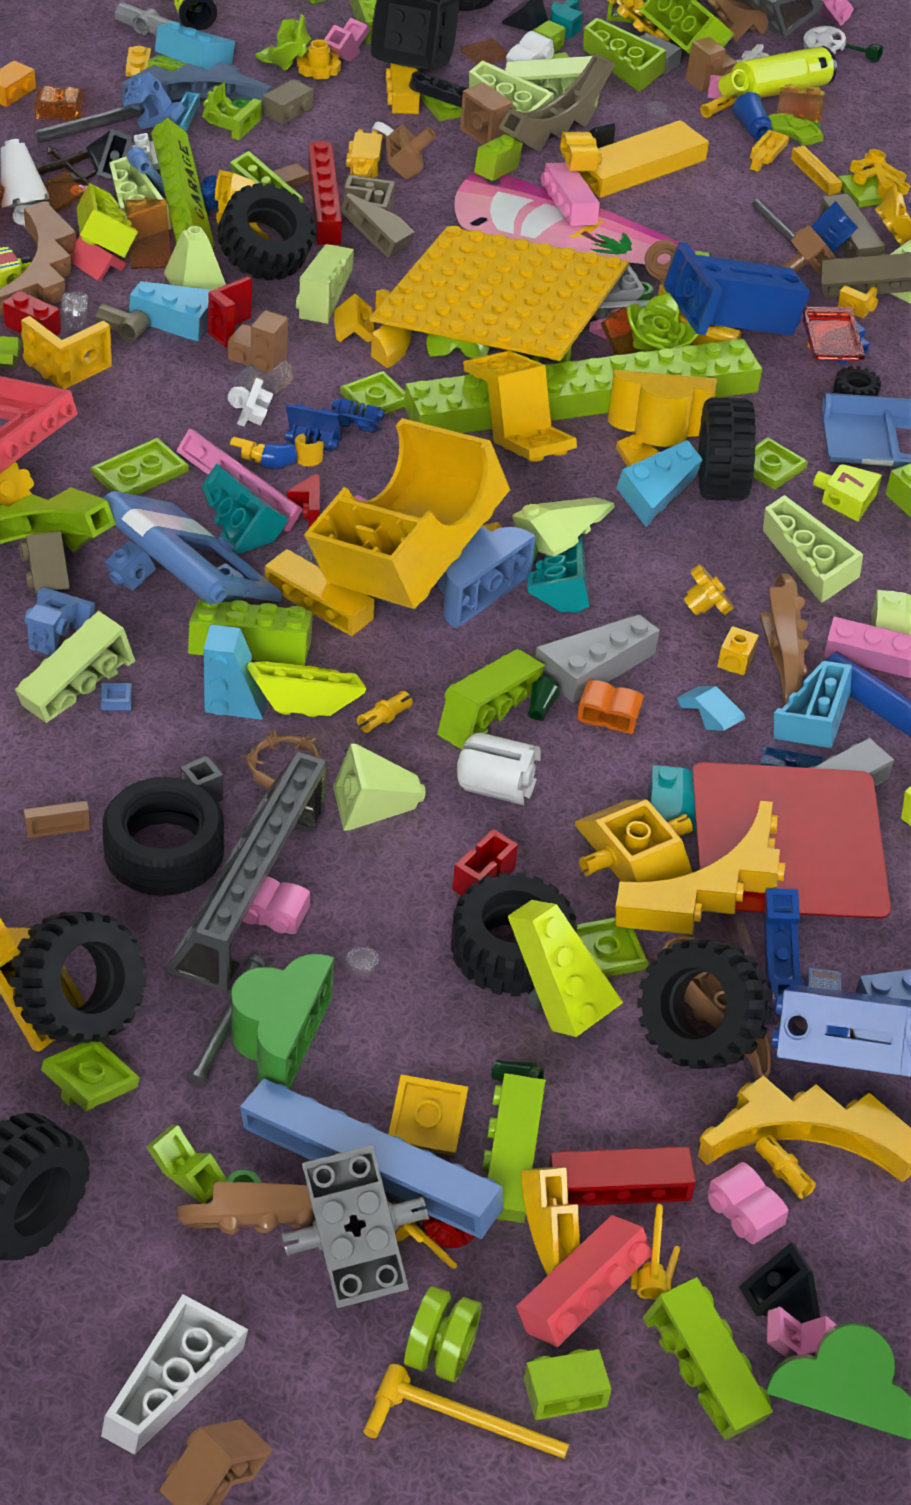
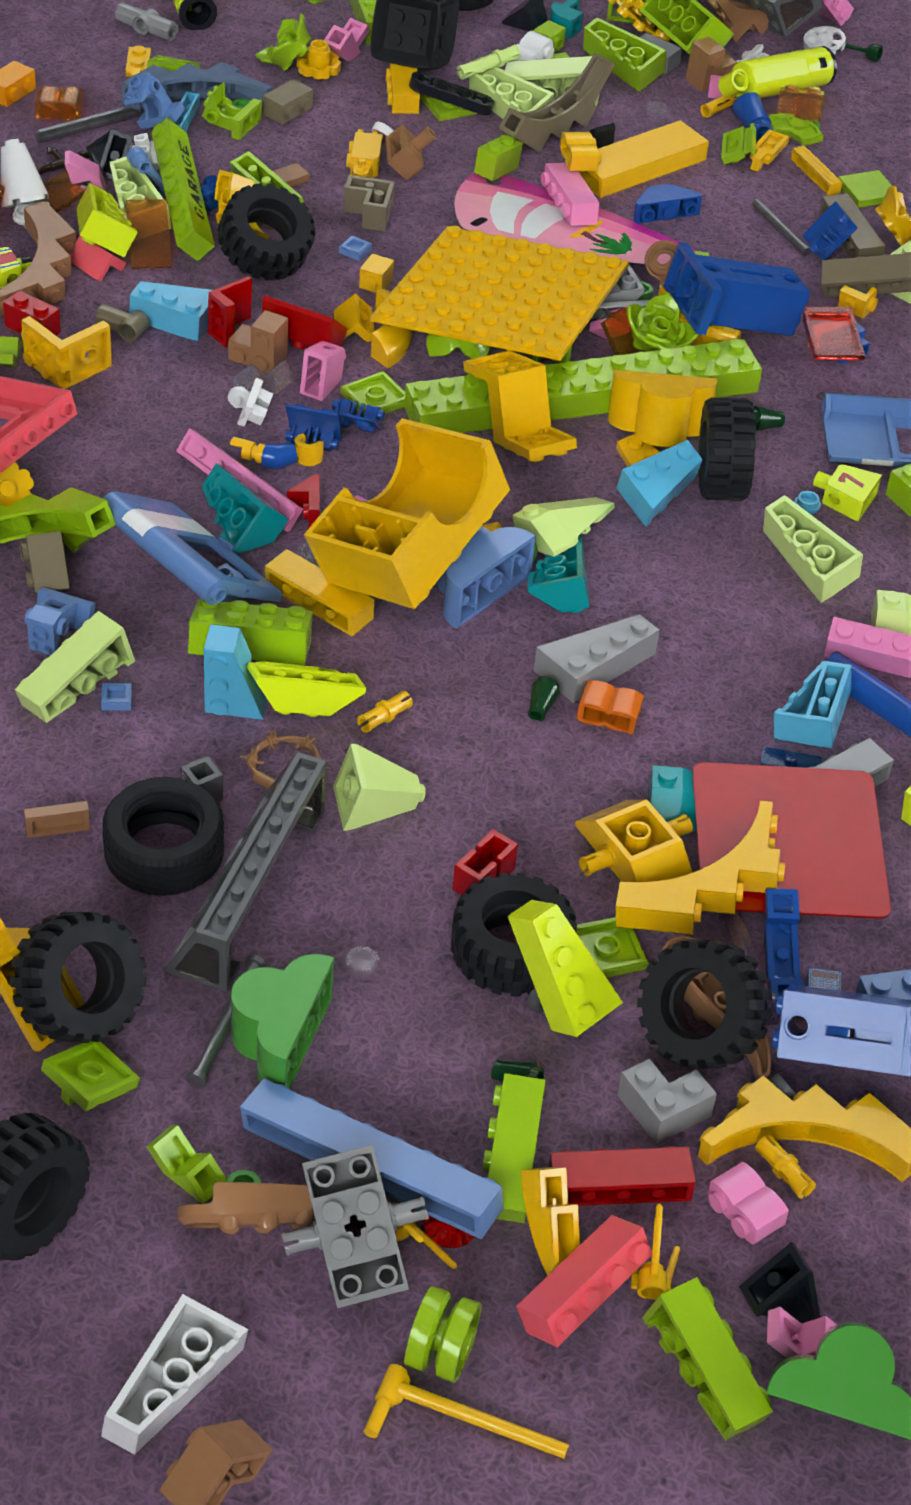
clear brick [61,292,89,331] -> none
lime tile [91,438,189,495] -> none
medium blue brick [104,541,156,591] -> none
medium azure wedge [155,21,235,70] -> none
yellowish green slope [164,226,226,290] -> none
bright pink brick [243,876,310,934] -> none
yellowish green wedge [296,244,354,324] -> none
red brick [308,141,342,245] -> none
dark tan slope [340,193,415,258] -> none
yellow hinge [388,1074,469,1157] -> none
lime wedge [437,649,545,750] -> none
white cylinder [457,733,541,805] -> none
clear orange piece [460,39,508,65] -> none
medium nougat brick [460,82,513,145] -> none
lime brick [524,1349,611,1420] -> none
medium azure slope [677,686,745,731] -> none
yellow plant [683,564,734,616] -> none
yellow brick [717,626,759,676] -> none
lime tile [753,437,808,490] -> none
medium nougat animal [759,574,809,706] -> none
medium nougat brick [781,225,836,276] -> none
black tyre [833,366,881,396] -> none
yellow plant [849,149,911,200] -> none
none -> bright pink slope [65,150,106,191]
none -> red slope [262,295,348,351]
none -> bright pink torso [300,341,346,401]
none -> medium blue tile [339,236,372,261]
none -> yellow brick [359,254,394,293]
none -> yellowish green pin [457,44,521,80]
none -> light grey brick [617,1059,717,1144]
none -> blue slope [633,184,702,223]
none -> lime plate [721,123,757,165]
none -> dark green cone [754,406,785,431]
none -> dark grey tile [768,1072,796,1100]
none -> medium azure plate [794,491,821,514]

